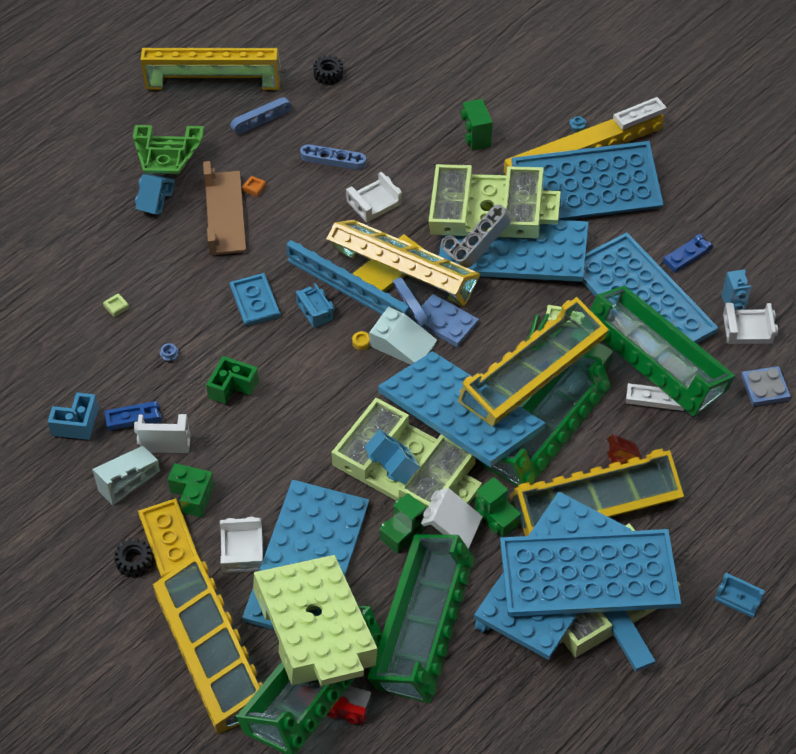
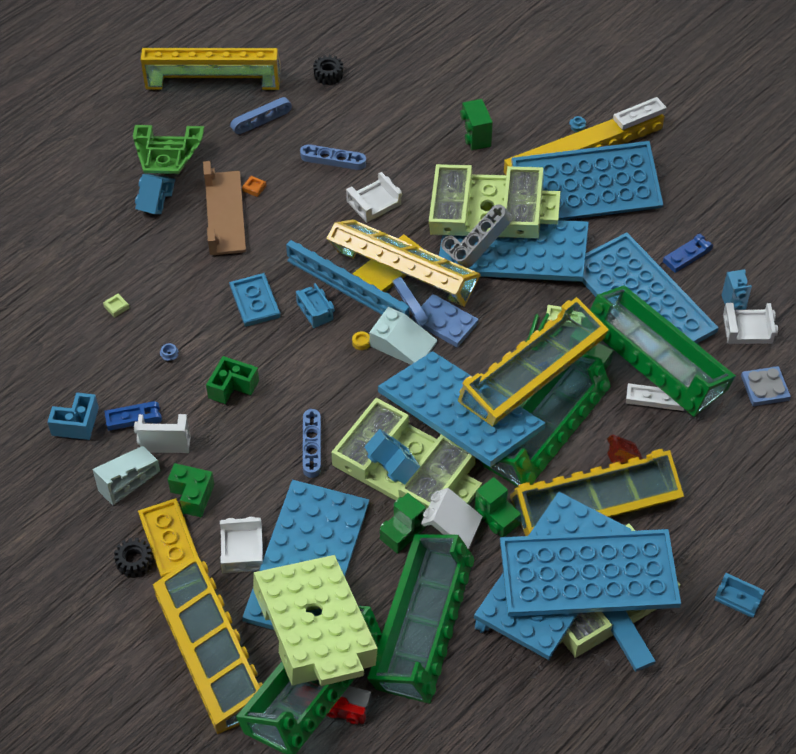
none -> medium blue beam [303,409,321,478]

